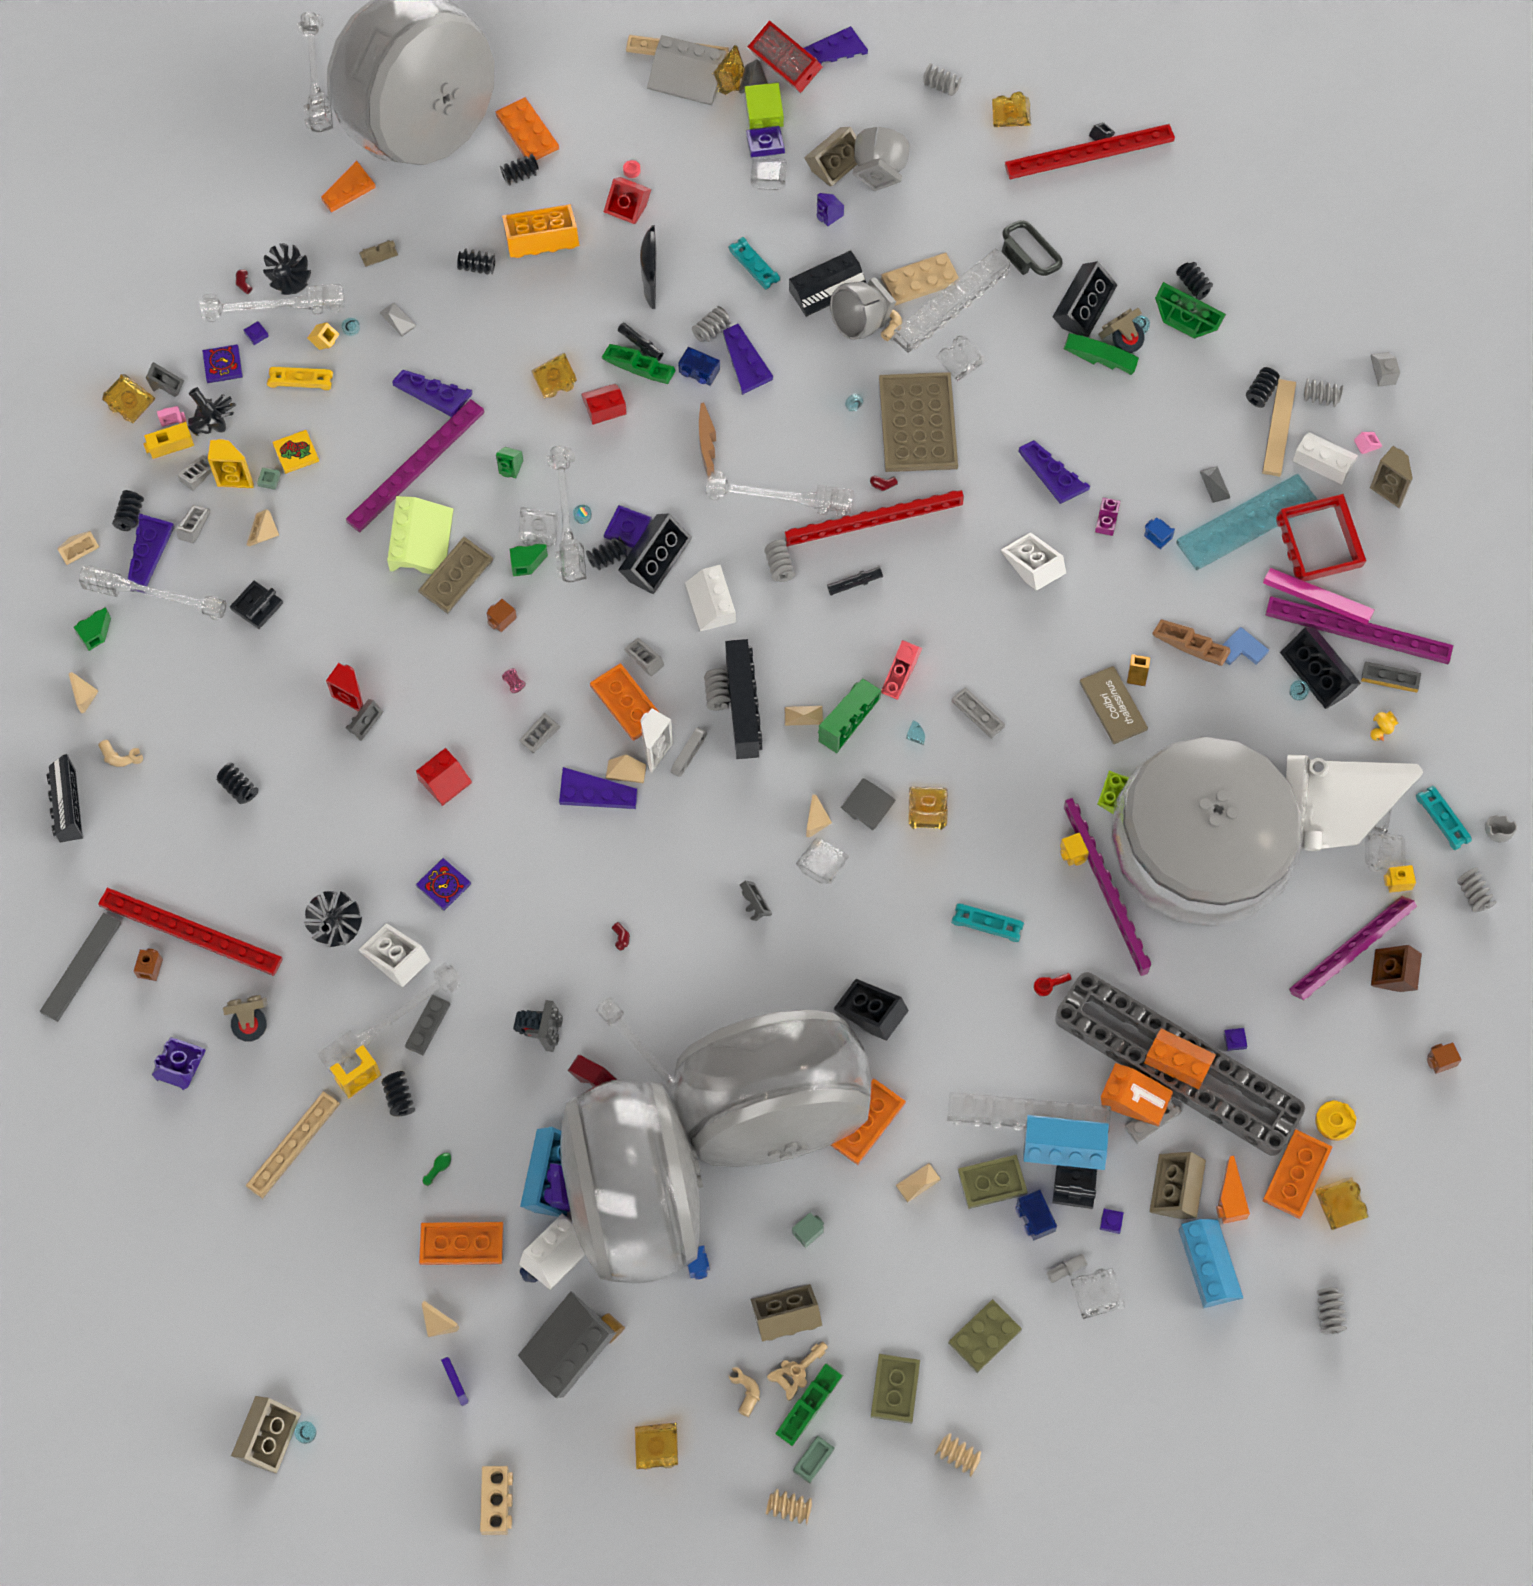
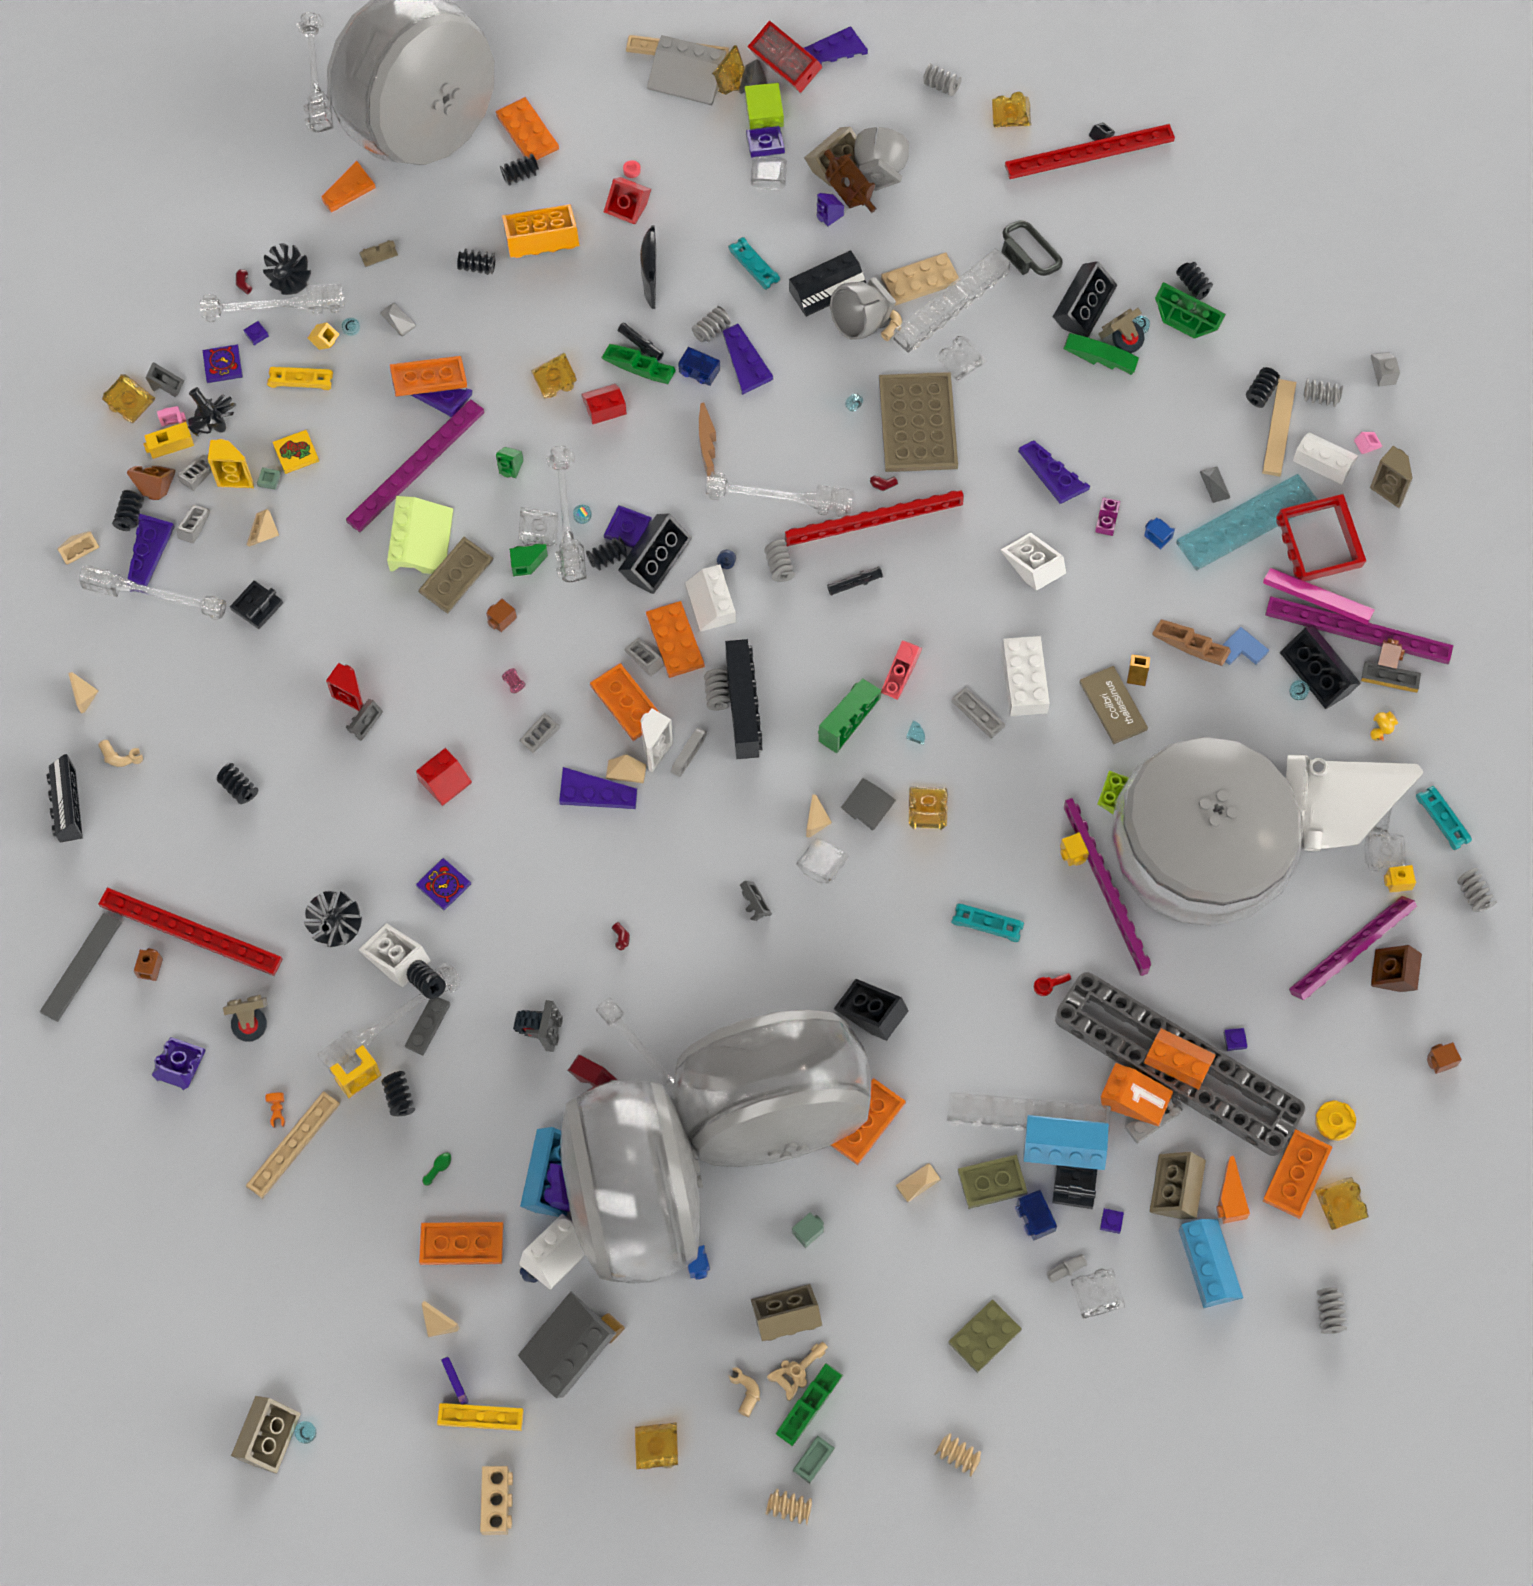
green slope [73,607,111,651] -> none
tan slope [785,706,823,726] -> none
olive plate [870,1354,920,1424] -> none
light grey hair [1485,815,1517,843] -> none
none -> dark orange slope [127,466,176,500]
none -> orange piece [265,1092,285,1128]
none -> orange plate [390,356,467,397]
none -> black piece [406,960,446,999]
none -> yellow plate [437,1403,524,1431]
none -> orange plate [646,601,705,678]
none -> dark blue tile [717,549,736,569]
none -> reddish brown plate [824,149,877,213]
none -> white brick [1002,636,1050,716]
none -> brick [1378,638,1405,669]

